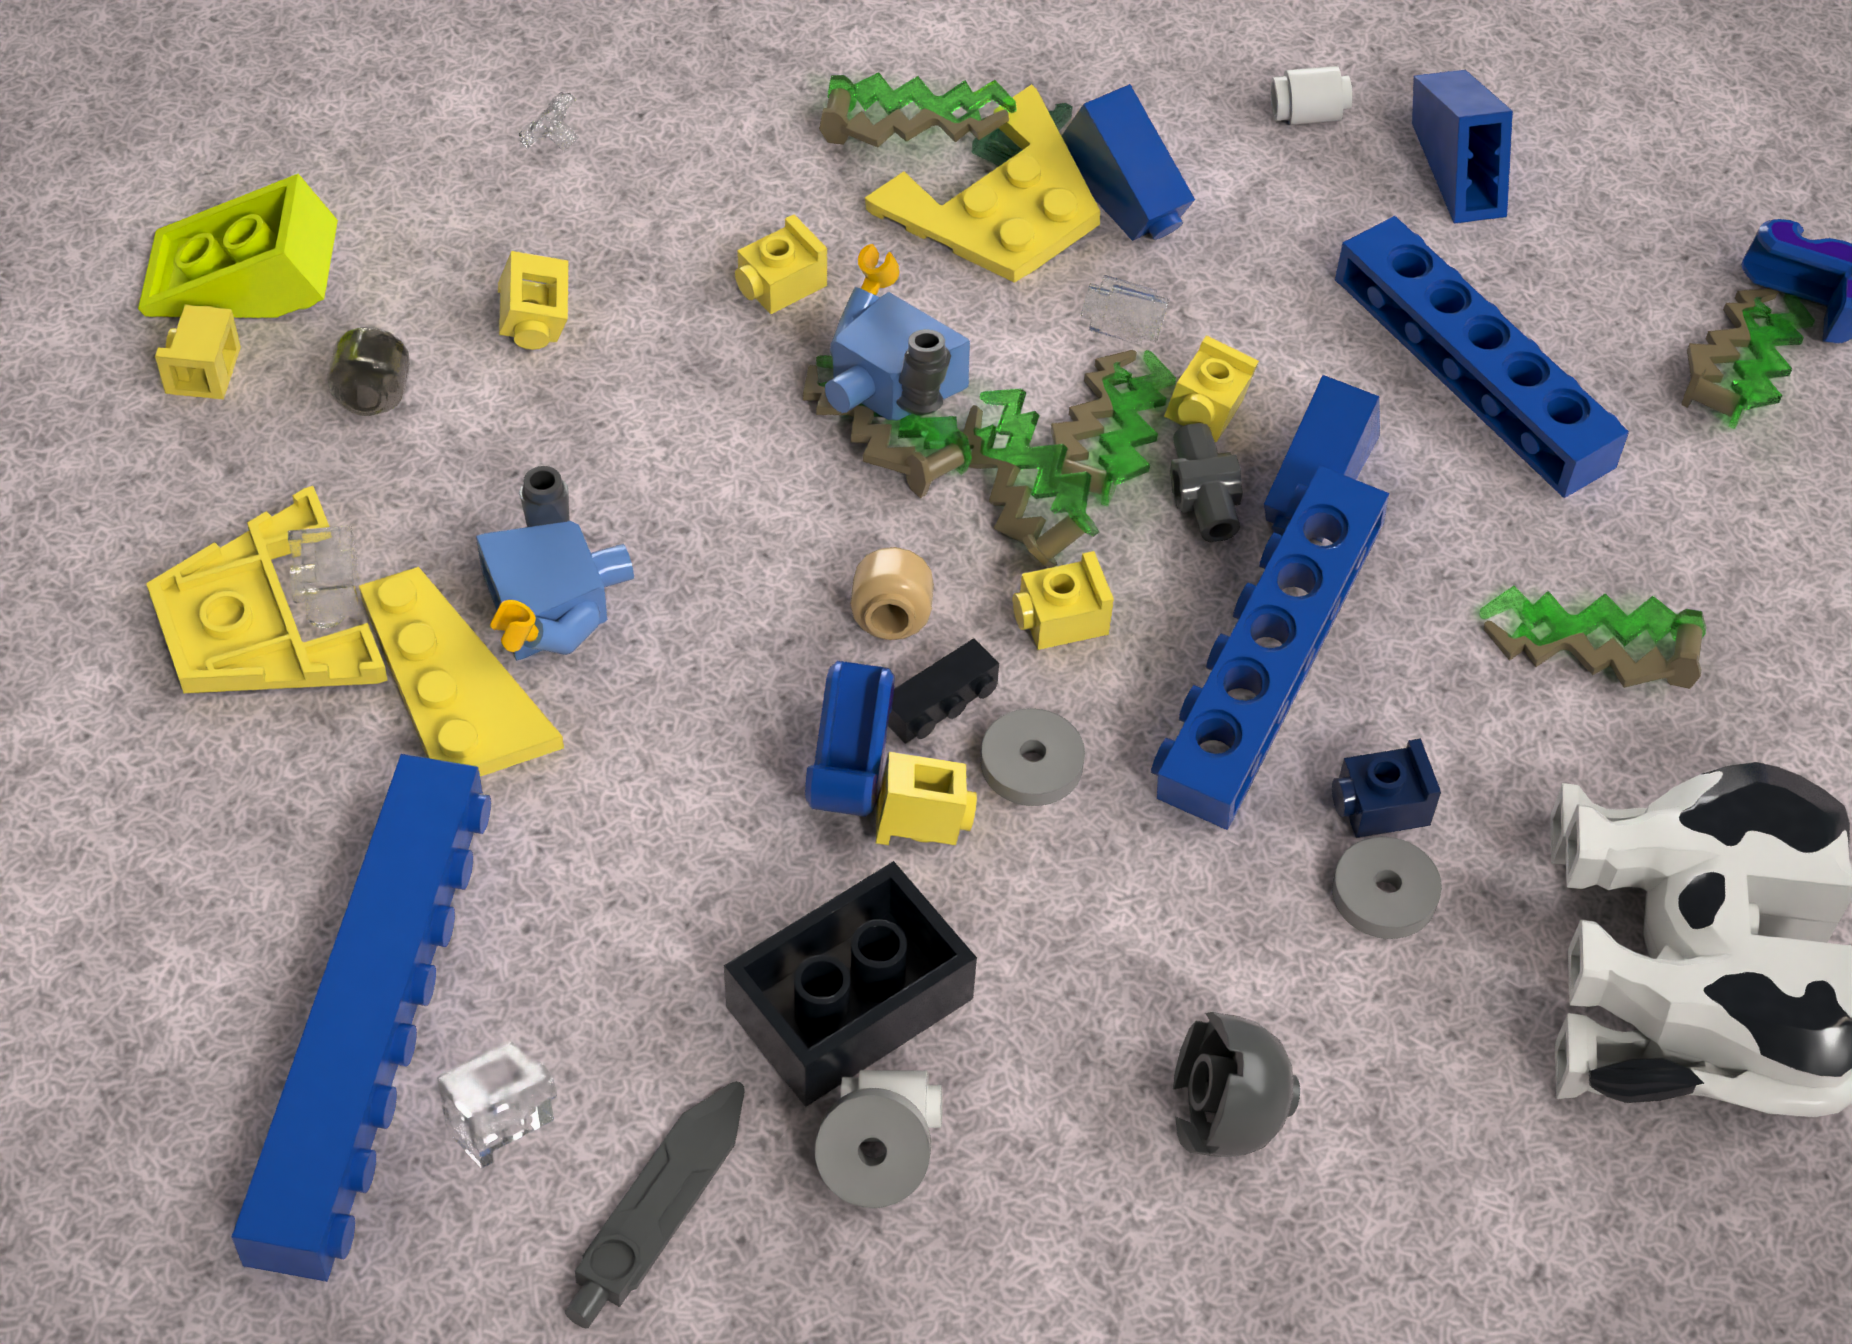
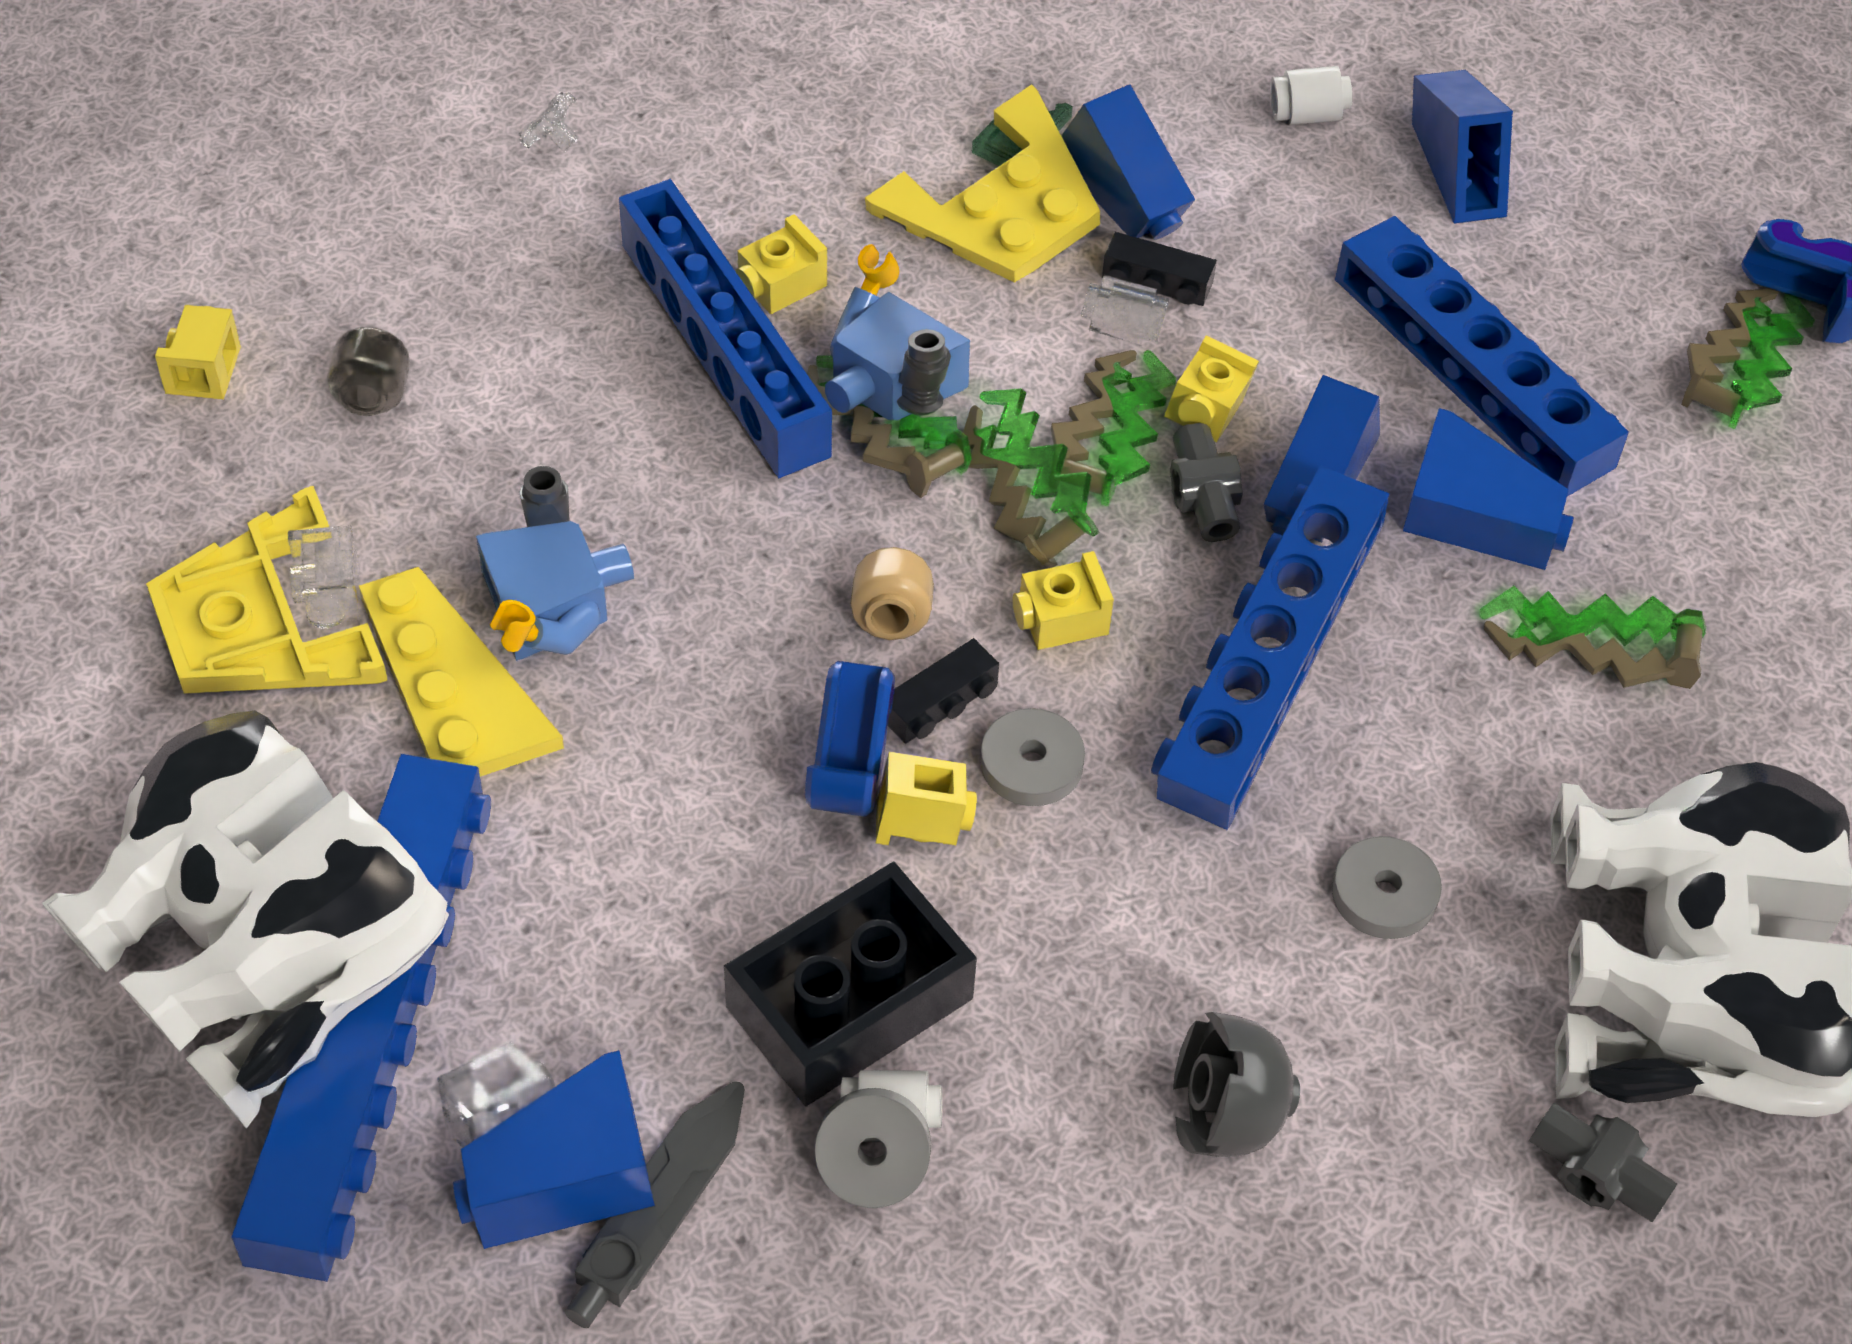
neon yellow slope [138,173,338,318] -> none
light yellow brick [498,251,568,350] -> none
piece [819,72,1017,147] -> none
dark blue brick [1332,738,1441,838] -> none
none -> white animal [42,710,449,1129]
none -> blue slope [453,1050,655,1249]
none -> blue brick [619,178,832,479]
none -> black piece [1102,232,1217,306]
none -> blue slope [1403,408,1574,570]
none -> dark grey axle [1529,1103,1678,1222]

